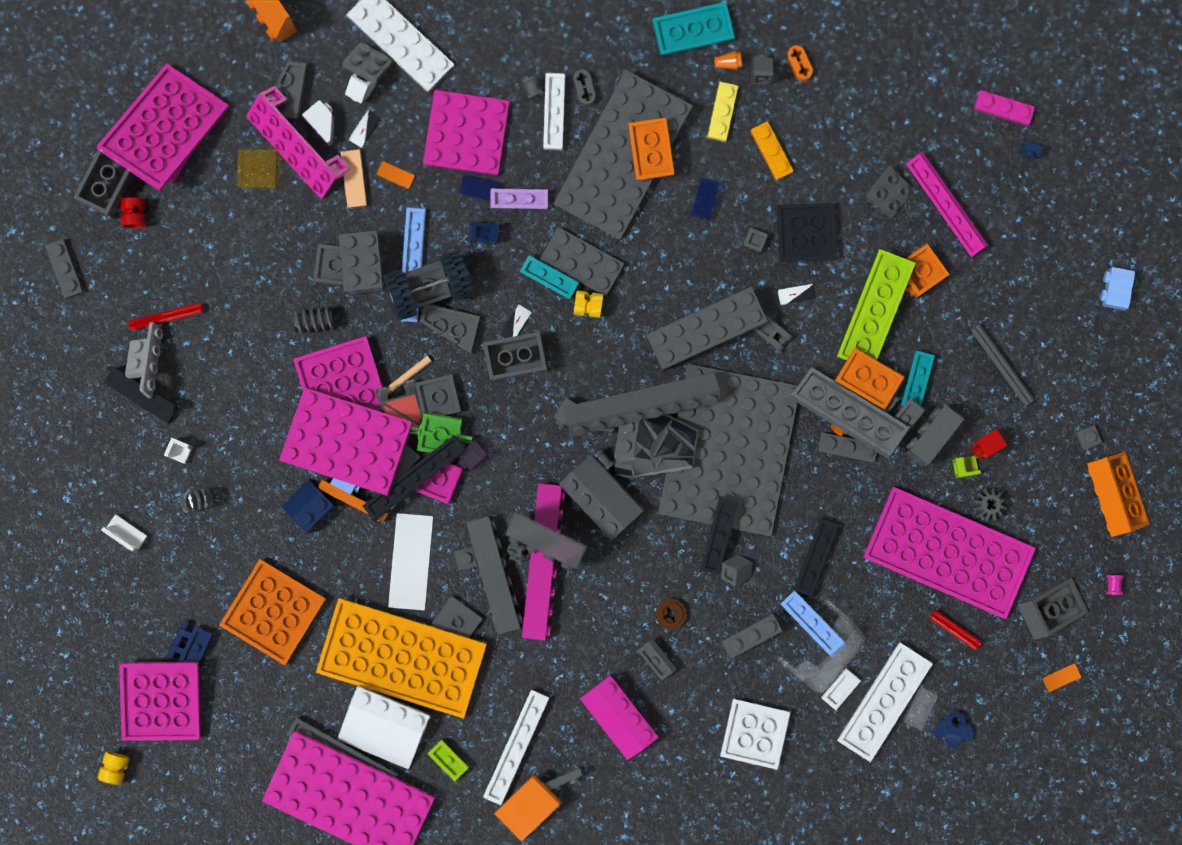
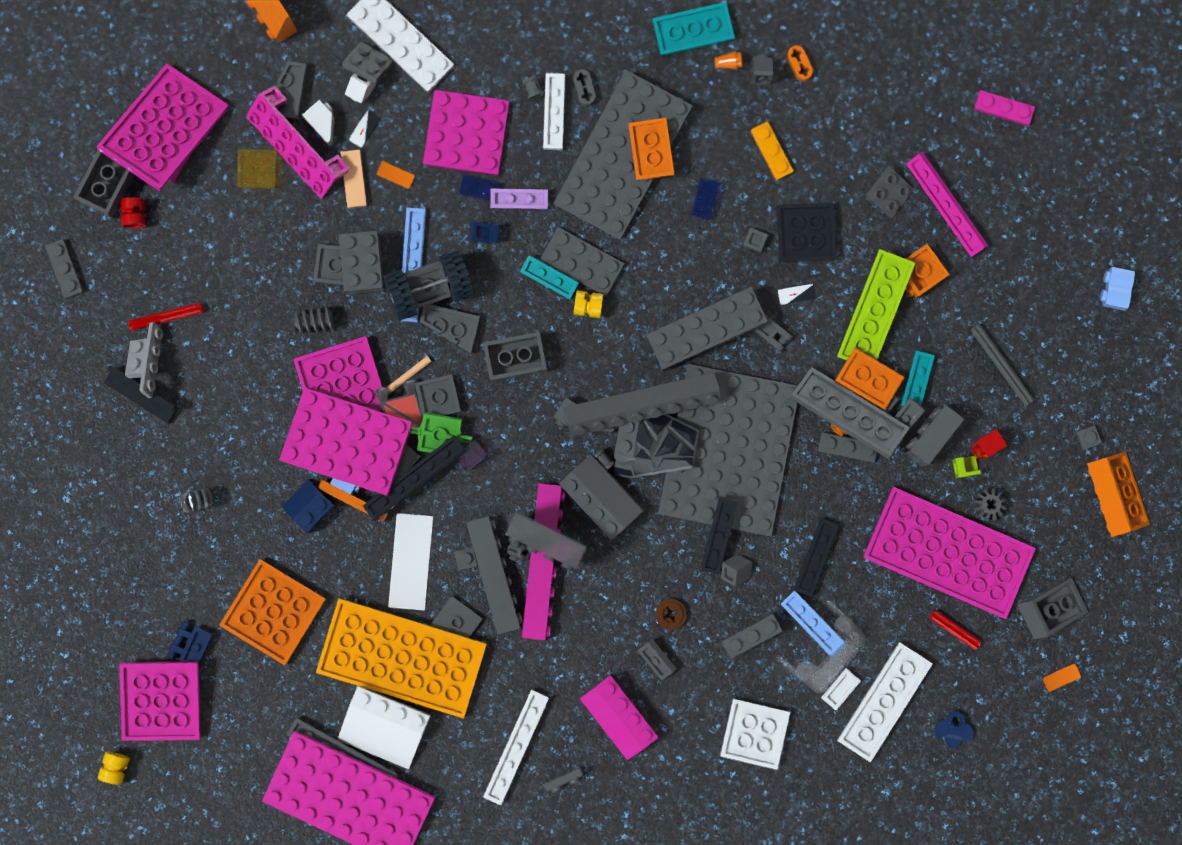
white panel [101,515,148,552] -> none
white panel [164,438,193,464] -> none
dark pink plate [415,454,463,504] -> none
lime plate [428,740,469,781] -> none
orange tile [494,775,562,842] -> none
sticker [500,305,531,338] -> none
light yellow plate [708,82,738,142] -> none
clear plate [903,687,938,731] -> none
dark blue plate [1019,142,1043,159] -> none
dark pink bush [1106,575,1124,595] -> none

